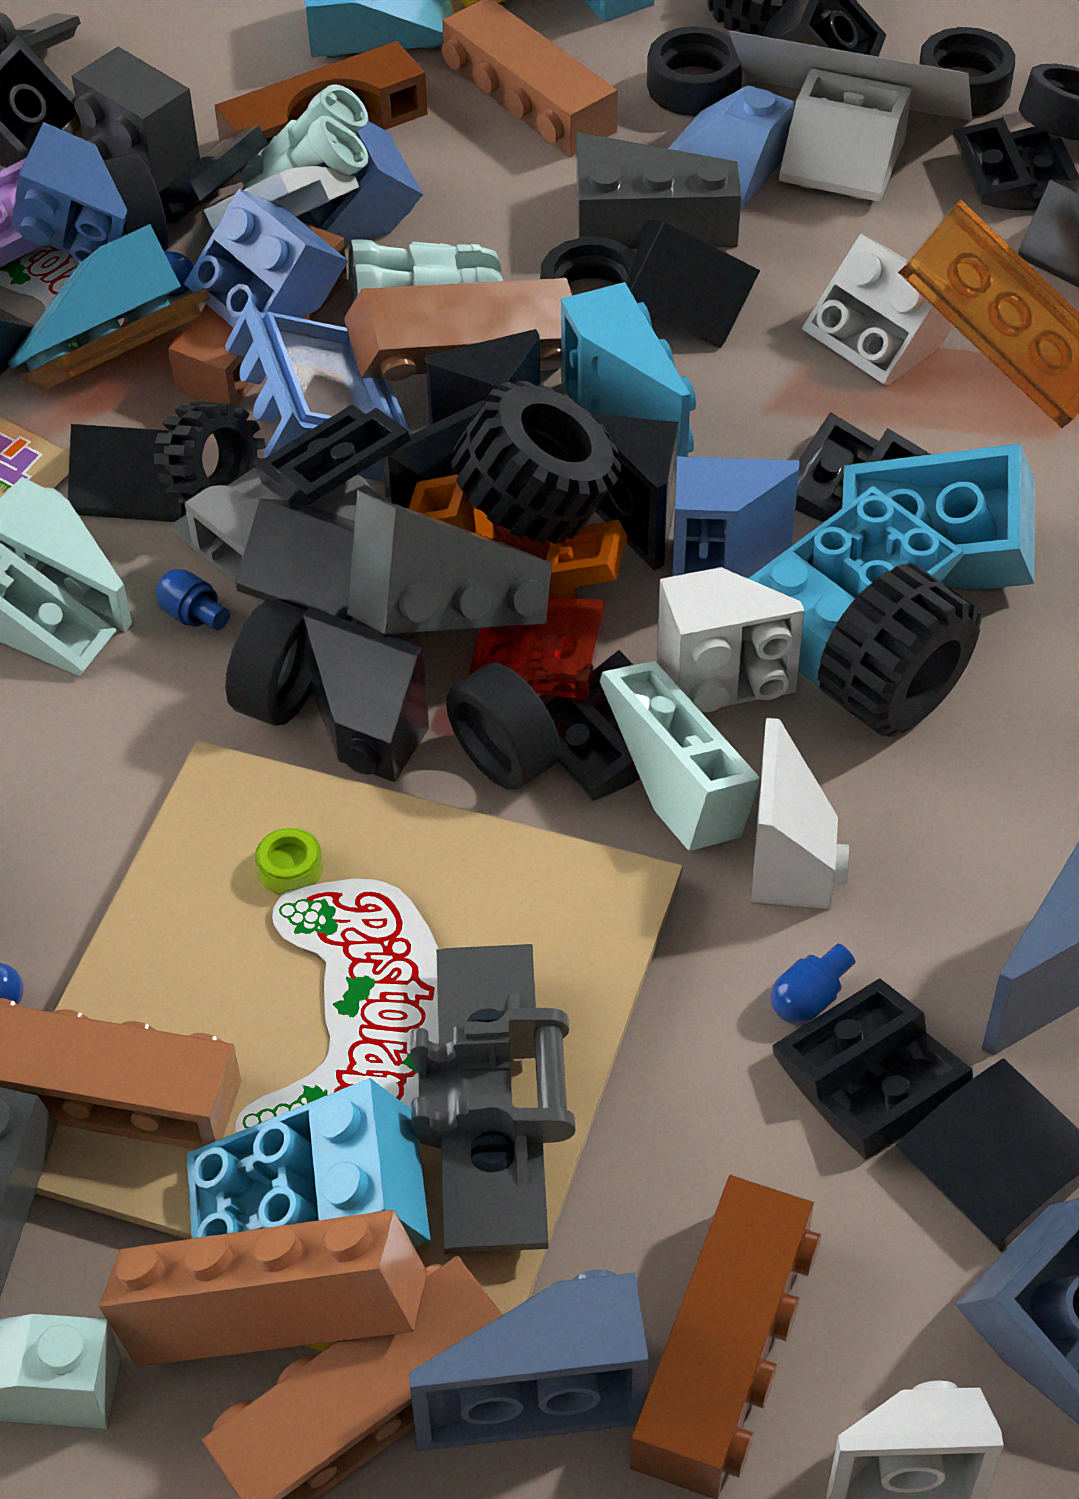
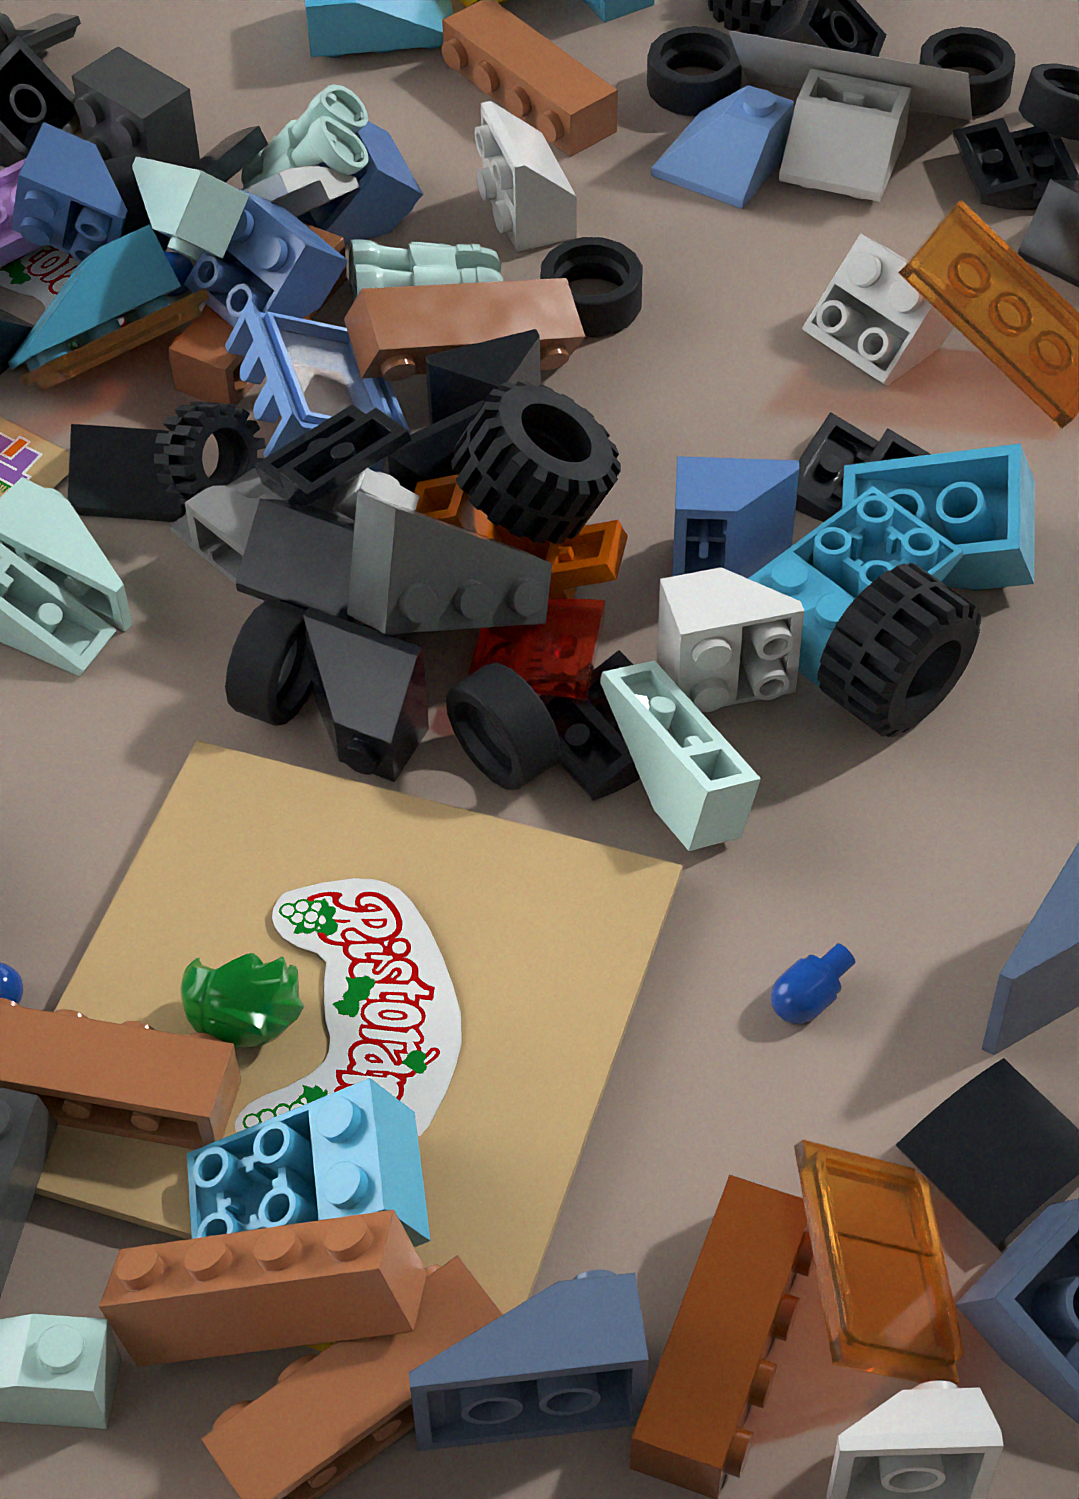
blue cylinder [155,569,230,630] -> none
dark orange arch [214,41,428,173] -> none
lime tile [255,828,323,894] -> none
dark grey piece [410,944,576,1254] -> none
medium azure slope [561,282,696,457] -> none
dark grey wedge [576,132,741,249] -> none
black slope [592,413,679,571] -> none
black slope [628,220,760,348] -> none
white slope [751,718,849,909] -> none
black slope [772,978,973,1159] -> none
none -> light aqua slope [132,156,249,261]
none -> green hair [180,953,304,1048]
none -> white plate [333,468,420,521]
none -> white slope [475,101,577,252]
none -> clear orange piece [794,1140,964,1385]

